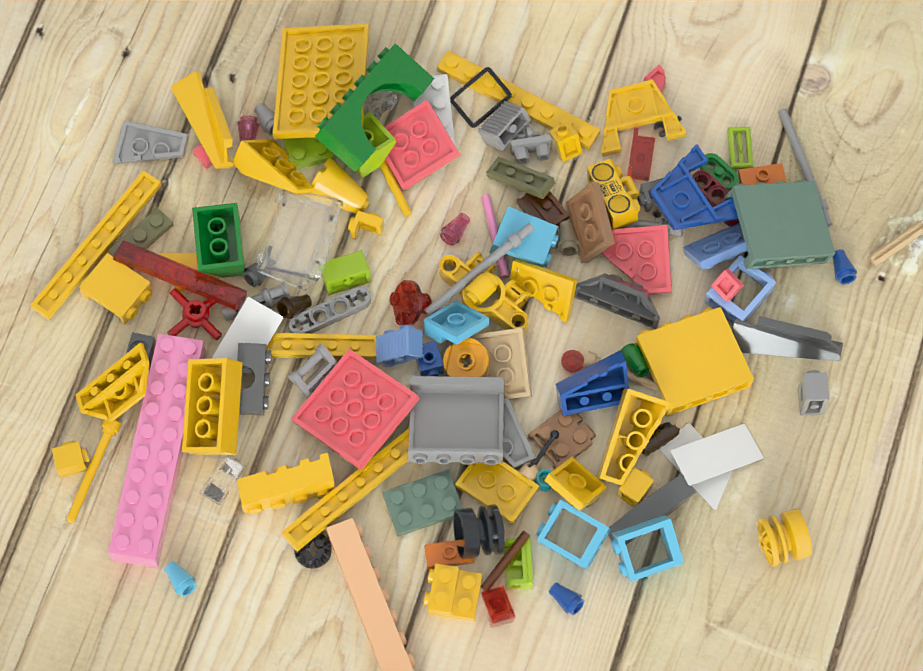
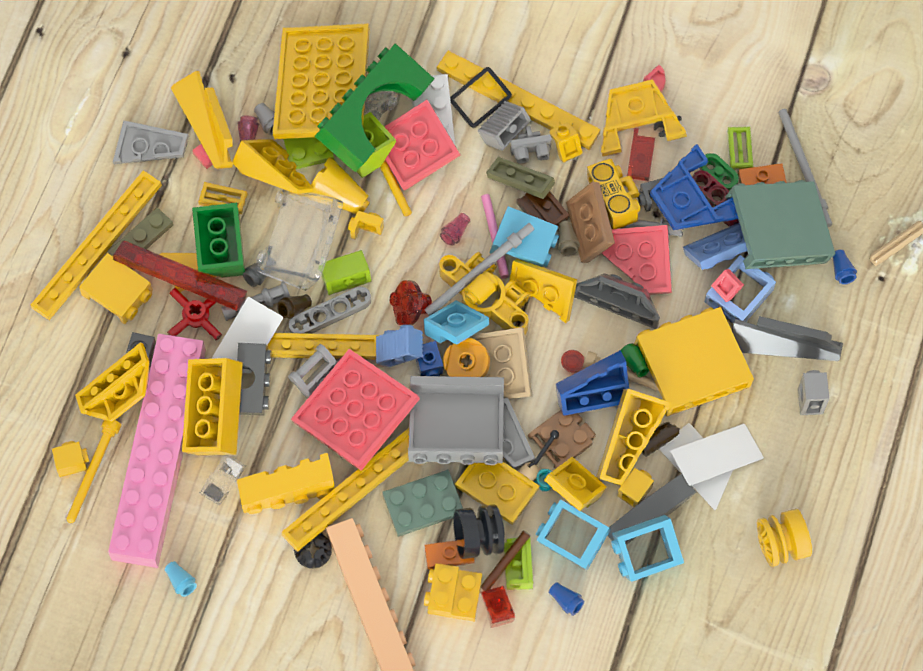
none -> yellow tile [198,182,248,214]

